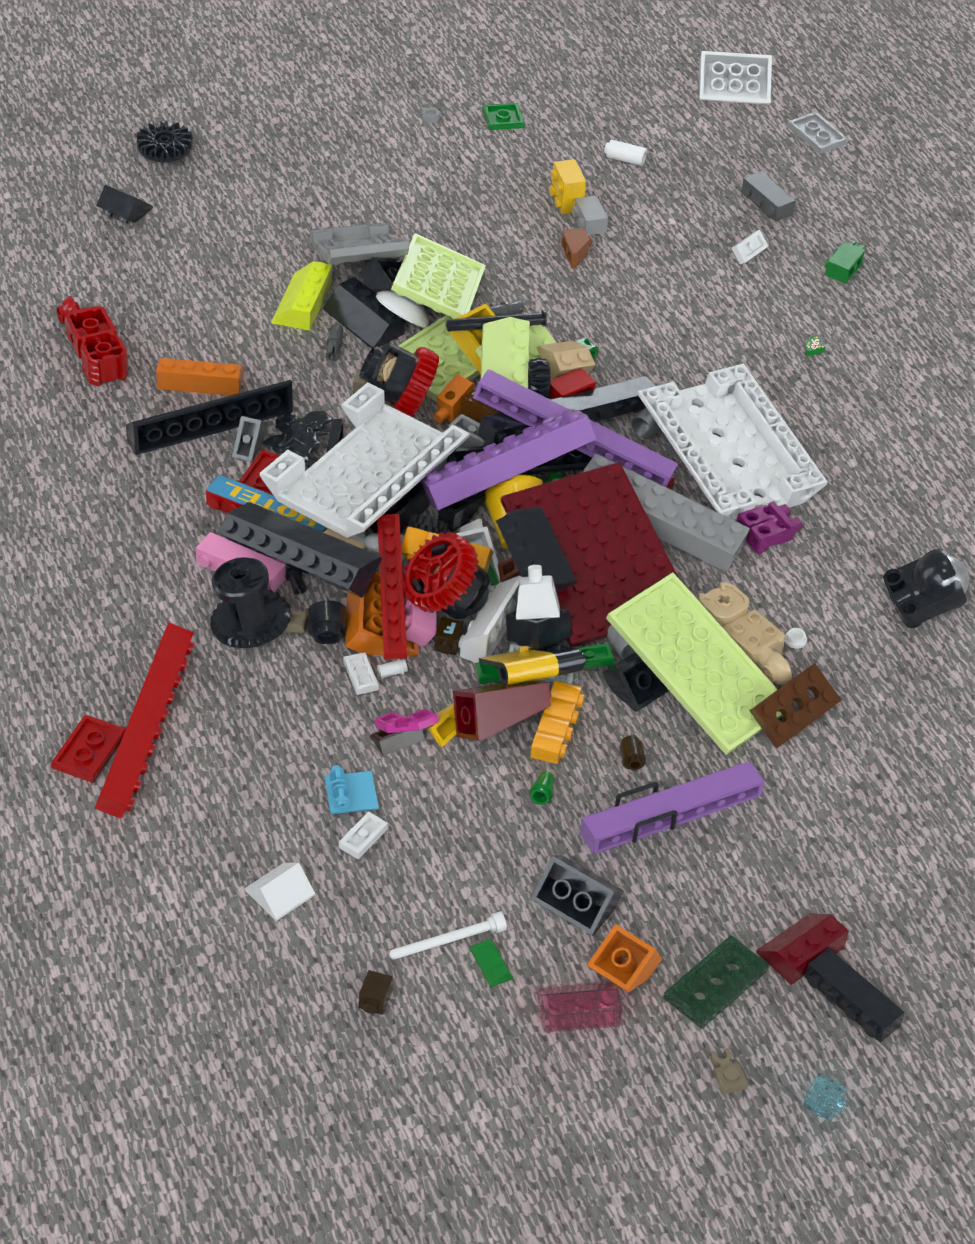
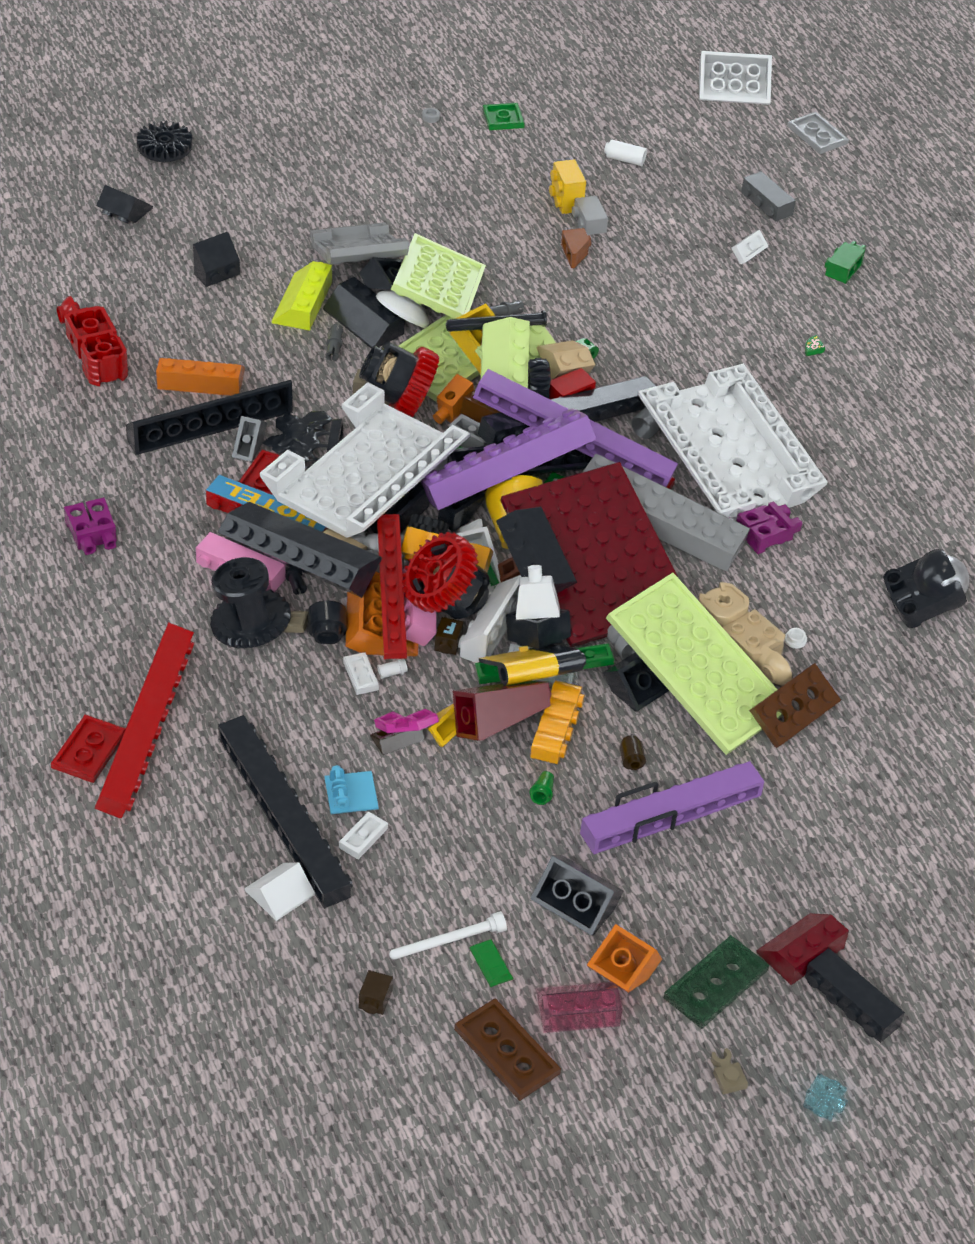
none -> magenta hips [64,497,117,555]
none -> black slope [193,232,240,287]
none -> black brick [218,715,353,909]
none -> reddish brown plate [454,998,561,1101]

